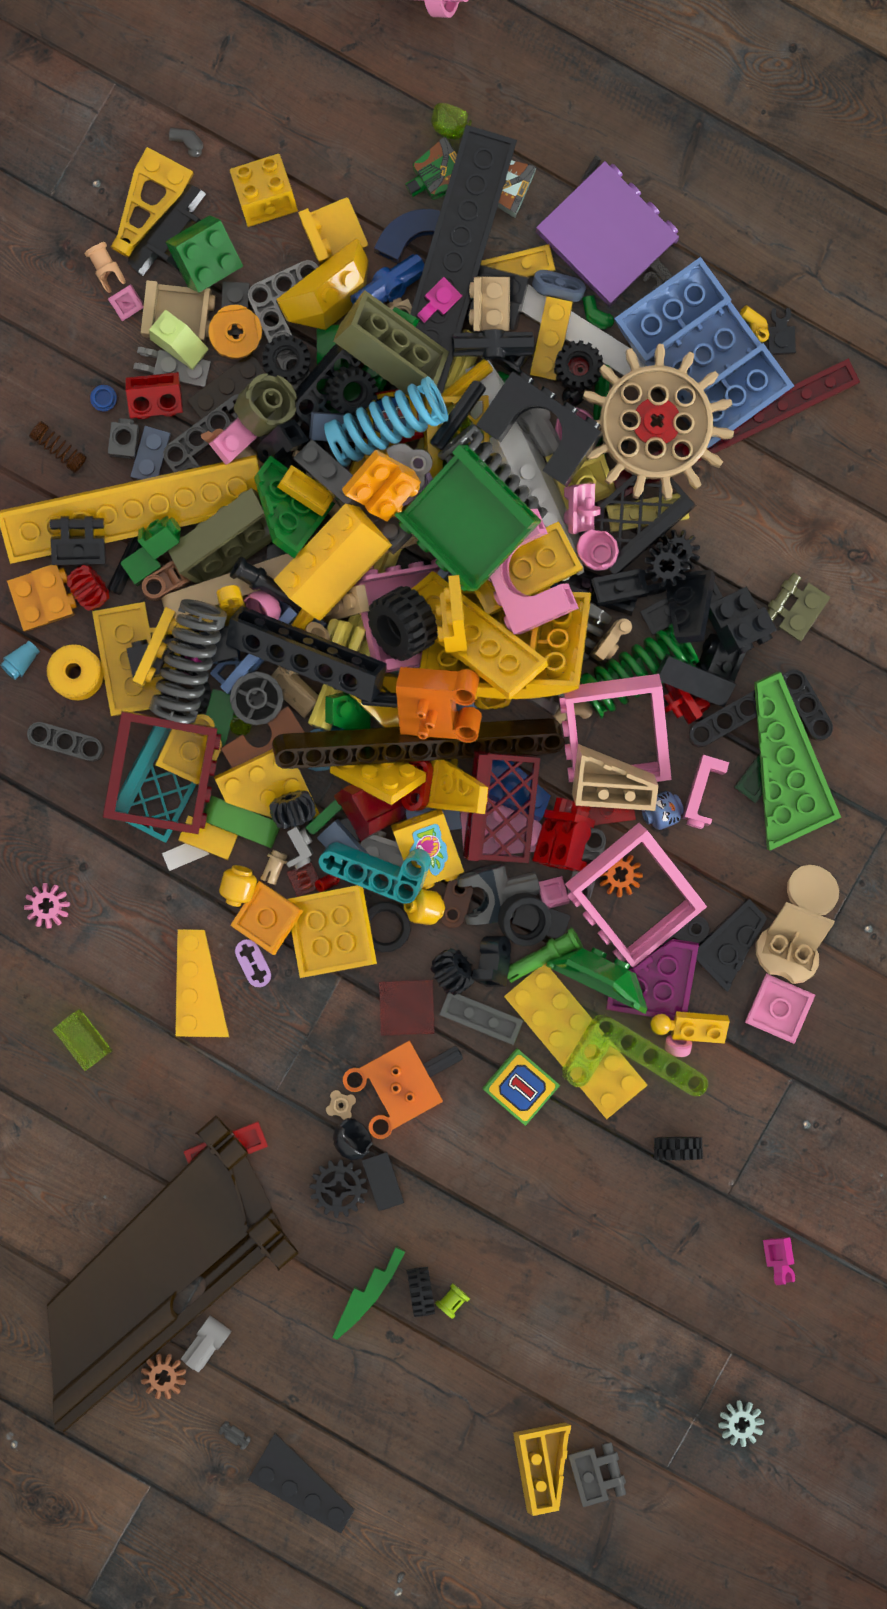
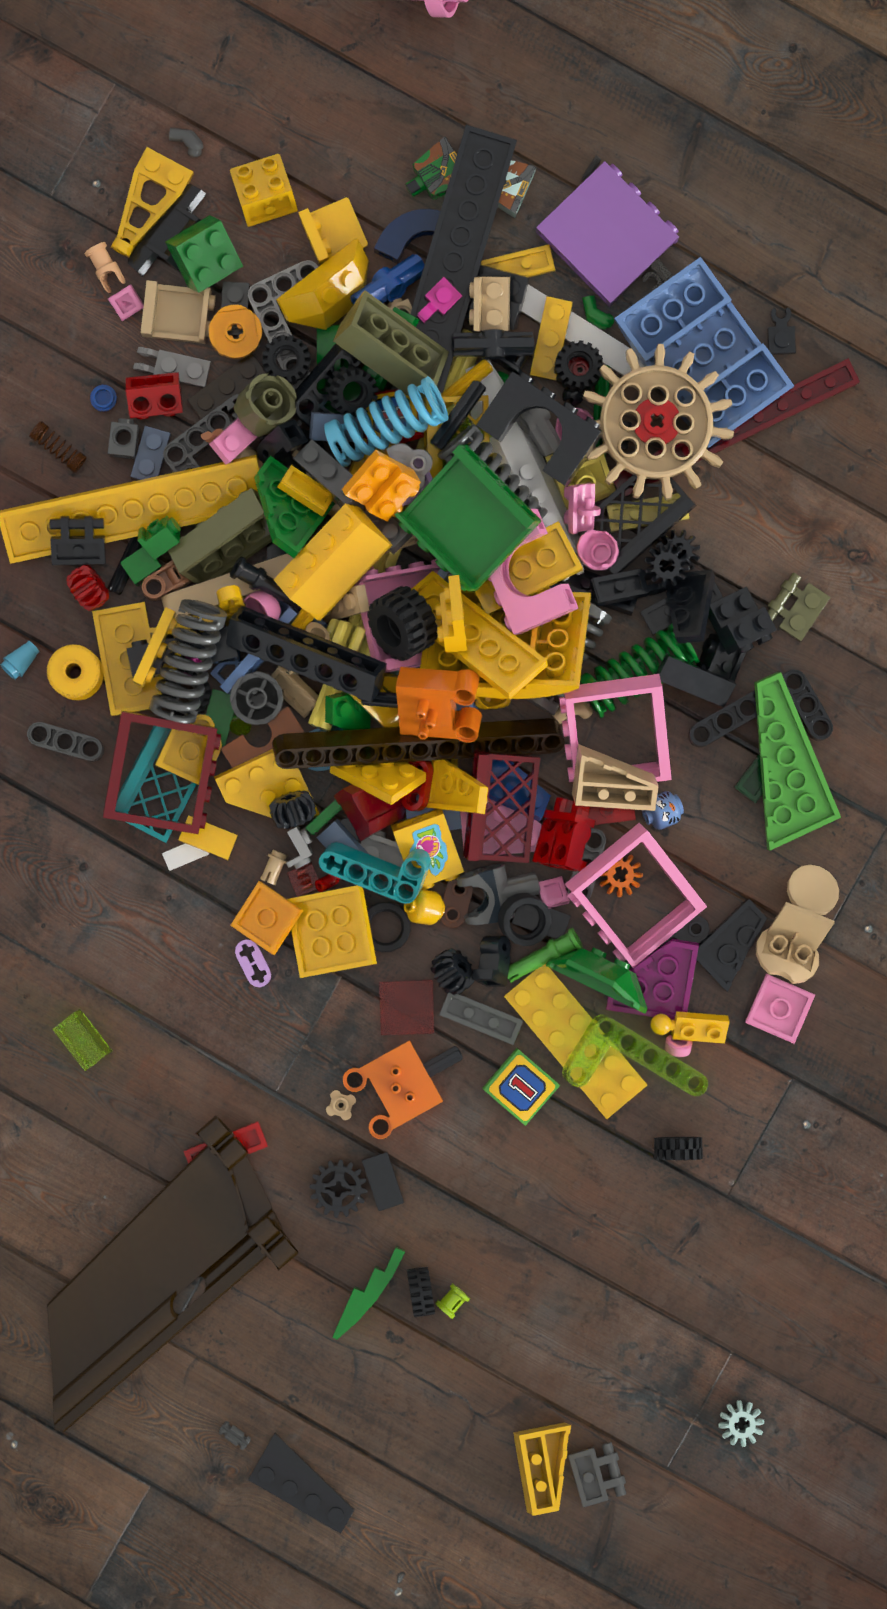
light orange plate [7,565,77,632] -> none
bright pink gear [24,883,70,929] -> none
nougat gear [141,1354,186,1399] -> none
yellowish green slope [149,310,209,370] -> none
yellow wing [176,929,229,1037] -> none
light grey piece [181,1315,232,1372] -> none
bright green beam [203,796,280,848] -> none
yellow head [219,865,257,907] -> none
black hair [333,1118,373,1161] -> none
clear neon green hair [431,103,472,139] -> none
sand blue plate [532,270,586,302] -> none
tan plate [589,619,632,661] -> none
red hips [664,683,710,725] -> none
bright pink panel [682,755,729,829] -> none
yellow arm [739,305,769,342] -> none
dark pink plate [763,1237,795,1285] -> none

